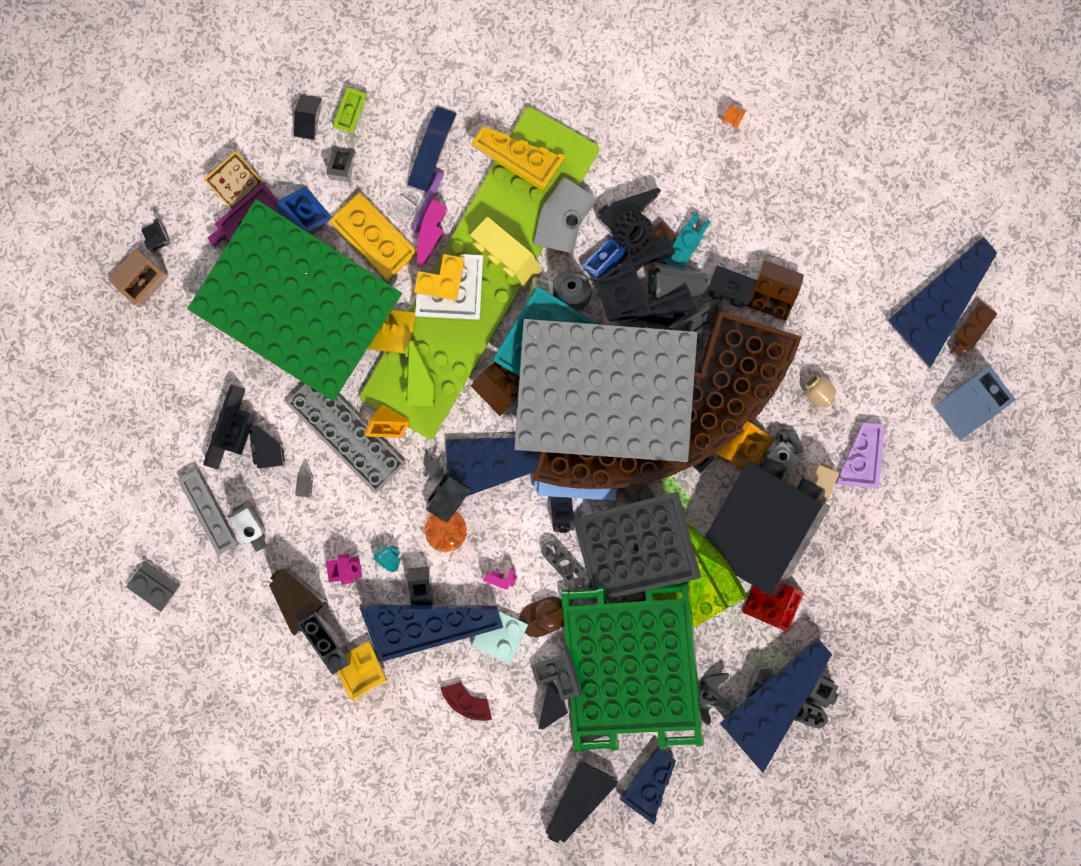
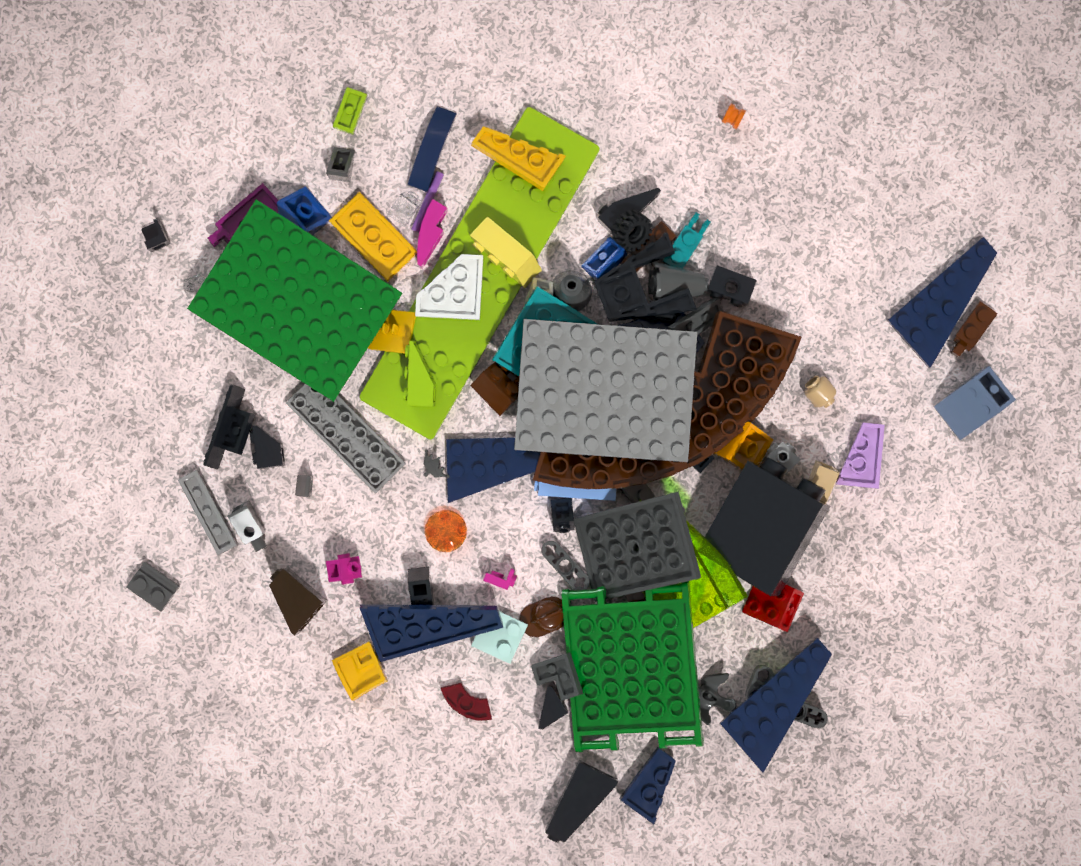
medium nougat slope [108,248,169,308] -> none
piece [204,151,264,209] -> none
black slope [294,95,322,140] -> none
black slope [296,612,351,675] -> none
light orange slope [363,404,410,438] -> none
teal cone [373,545,401,572] -> none
yellow plate [414,254,465,301] -> none
black panel [426,468,470,522] -> none
light grey panel [534,177,597,255] -> none
reddish brown slope [747,260,804,320] -> none
dark grey arm [776,429,804,454] -> none
dark grey brick [807,676,839,709] -> none

